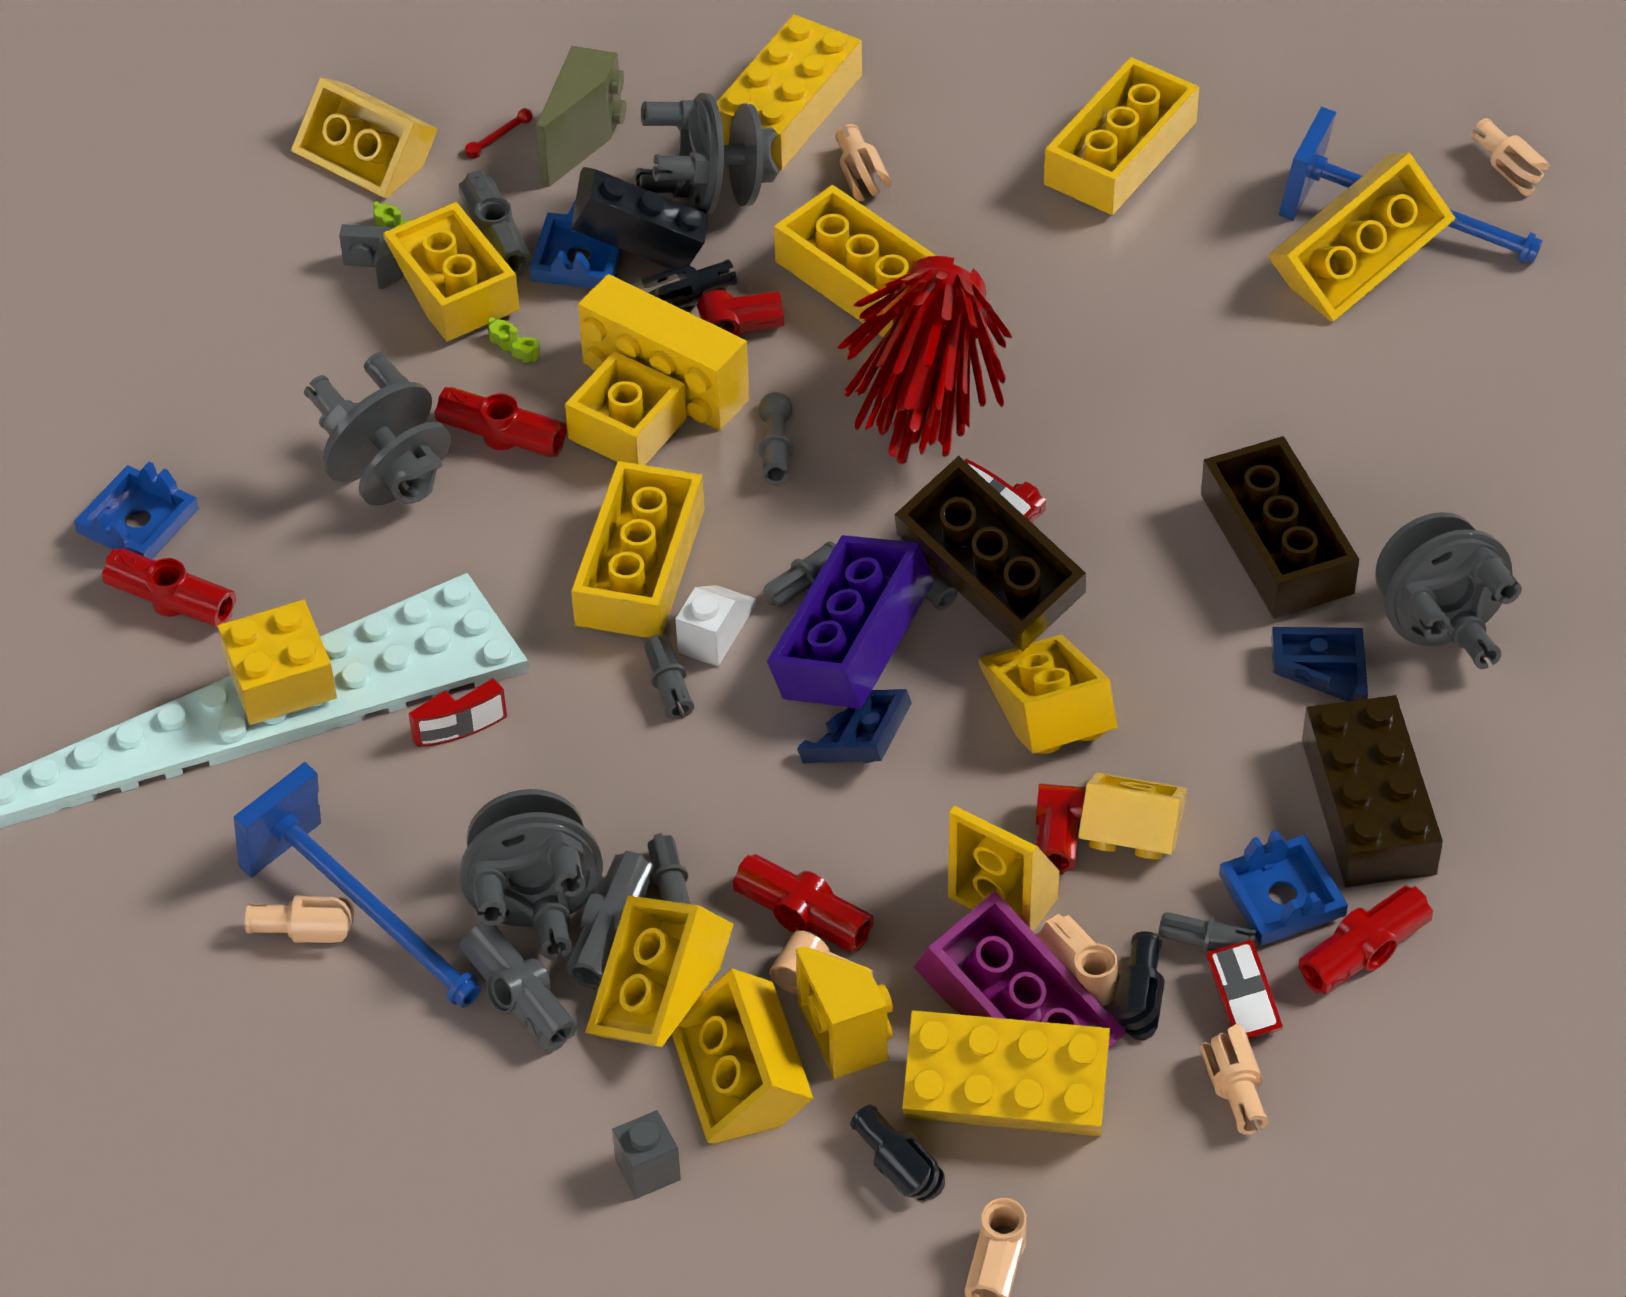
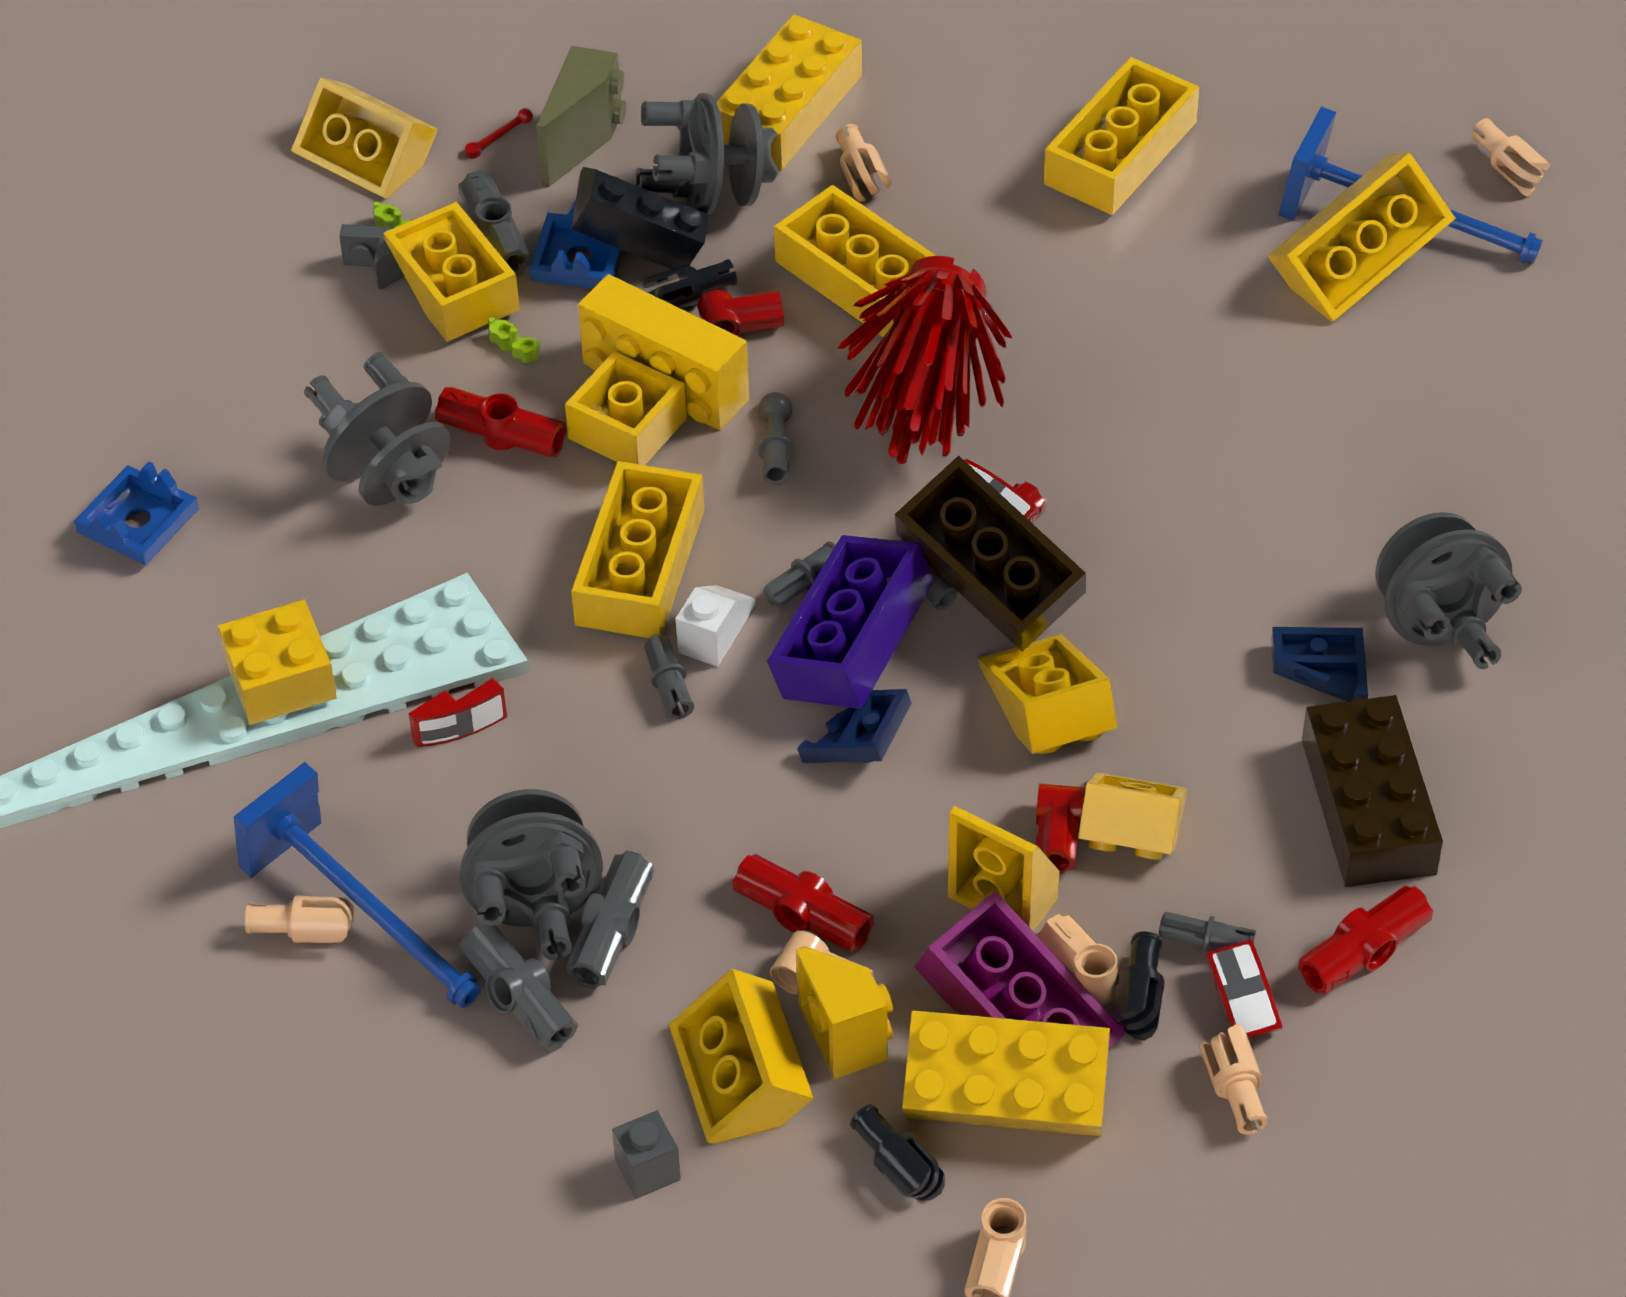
red piece [101,548,236,627] -> none
yellow slope [585,895,734,1048] -> none
dark grey axle [647,833,691,904] -> none
dark brown brick [1201,436,1360,618] -> none
blue piece [1219,830,1348,946] -> none

